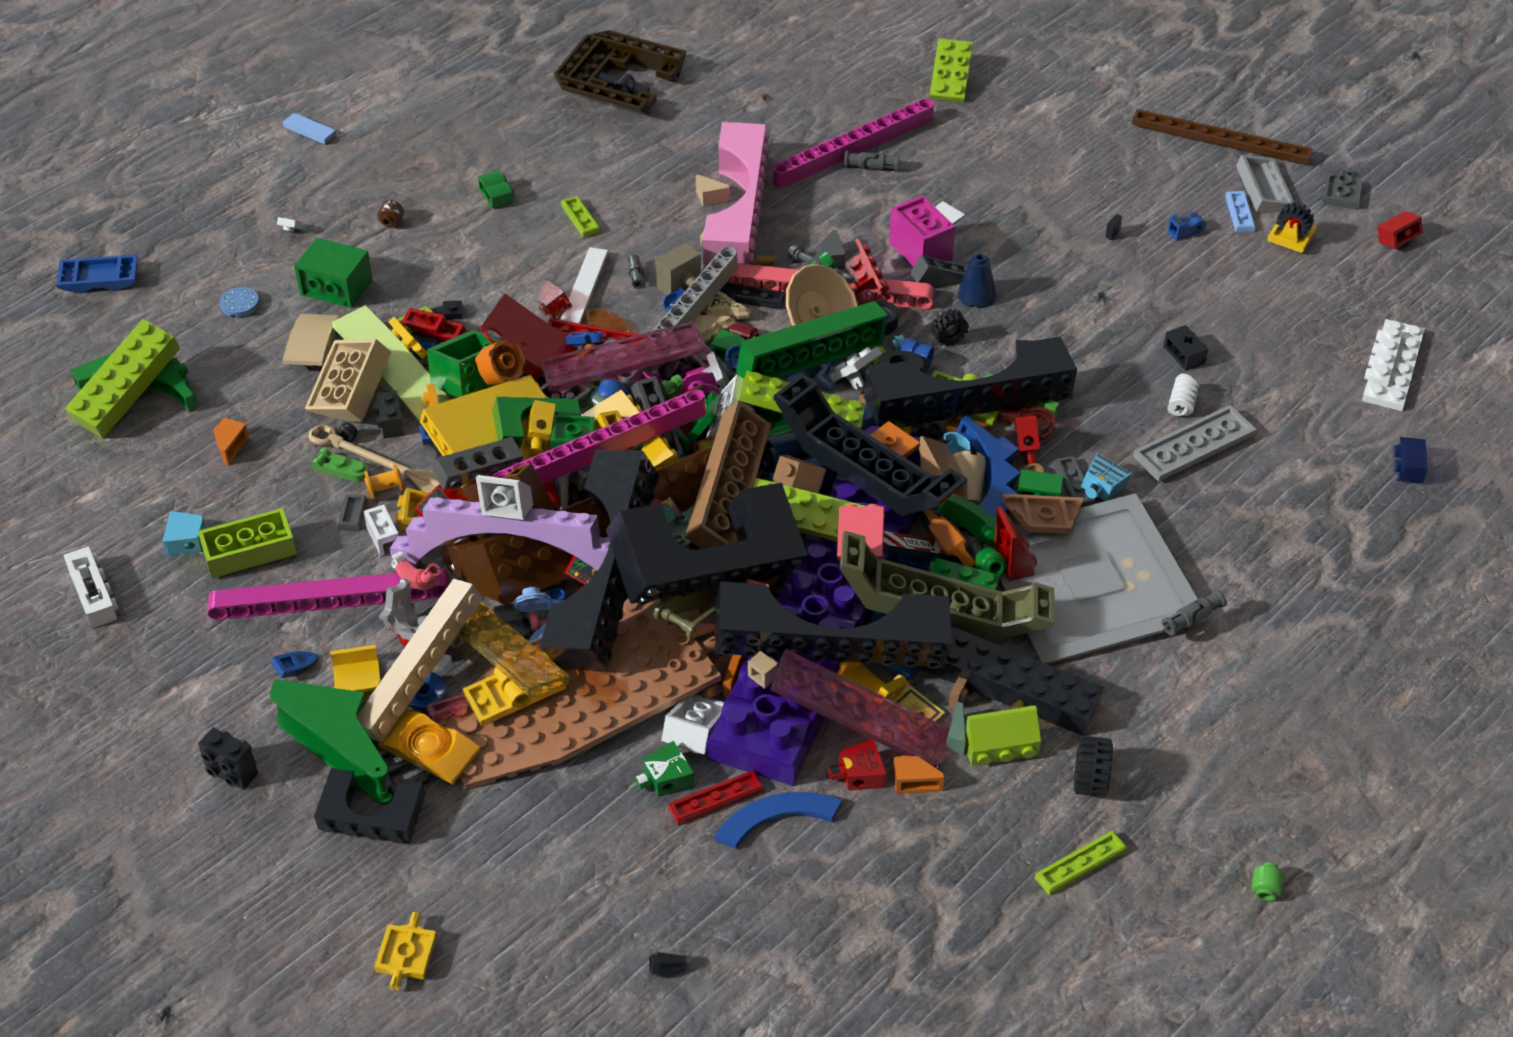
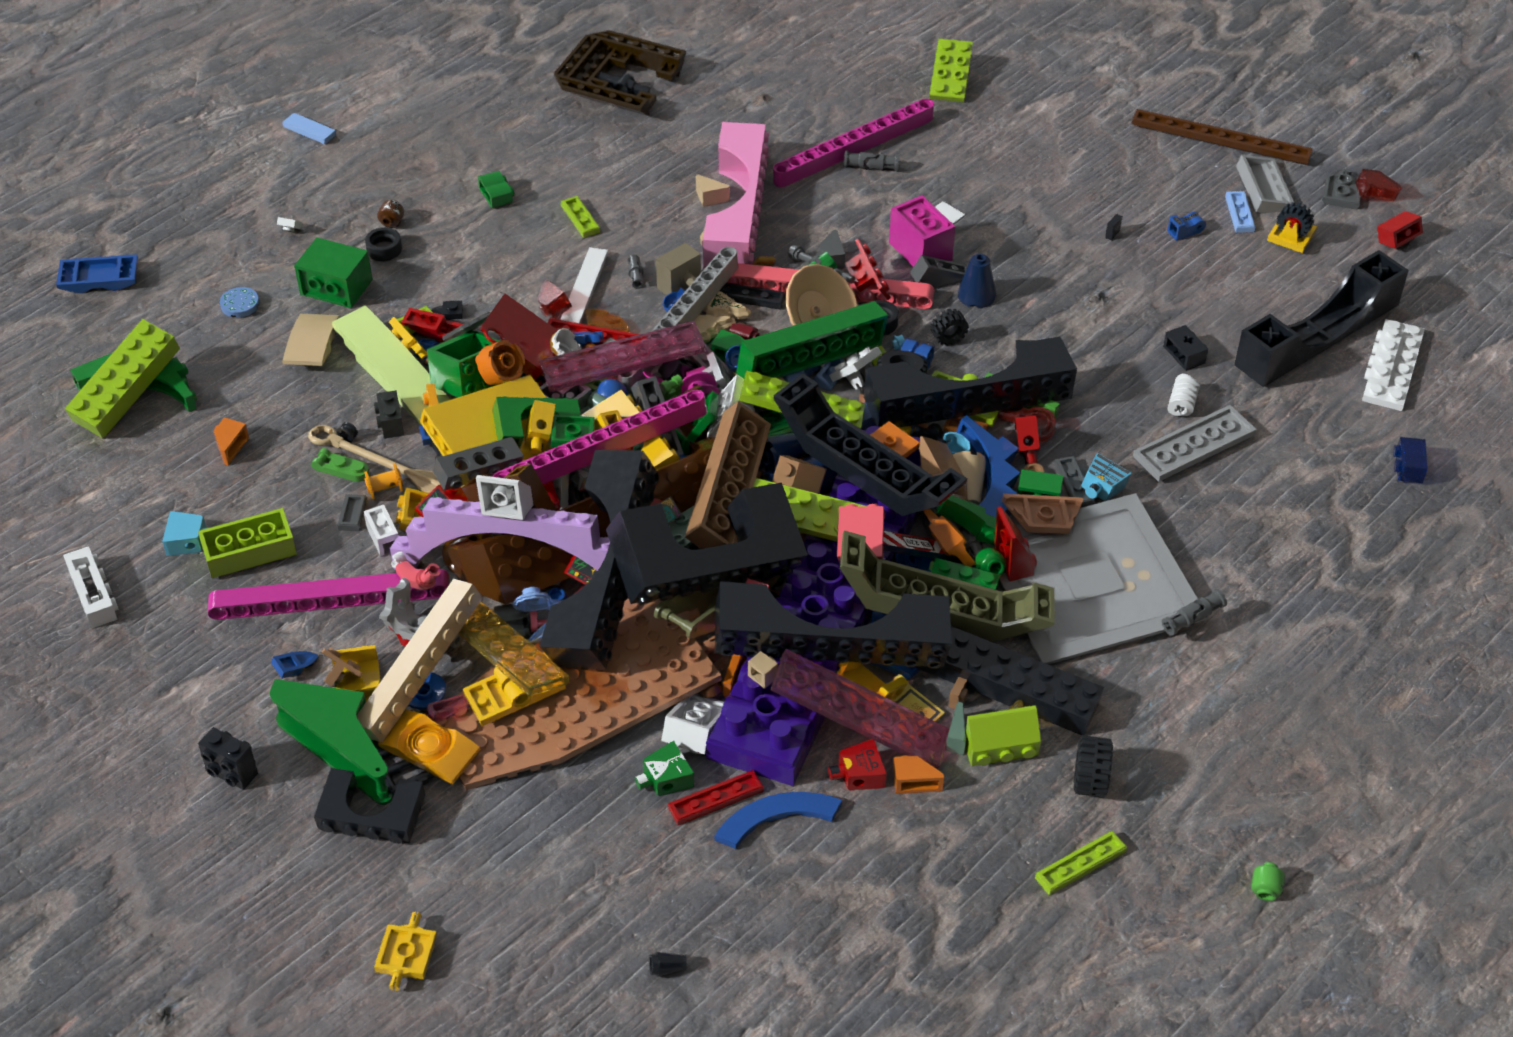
tan slope [305,339,391,422] -> none
none -> medium nougat bracket [321,647,363,687]
none -> black tyre [365,227,402,261]
none -> dark grey tile [442,312,491,341]
none -> white hair [550,328,581,361]
none -> black arch [1234,250,1409,387]
none -> clear red slope [1355,169,1402,201]

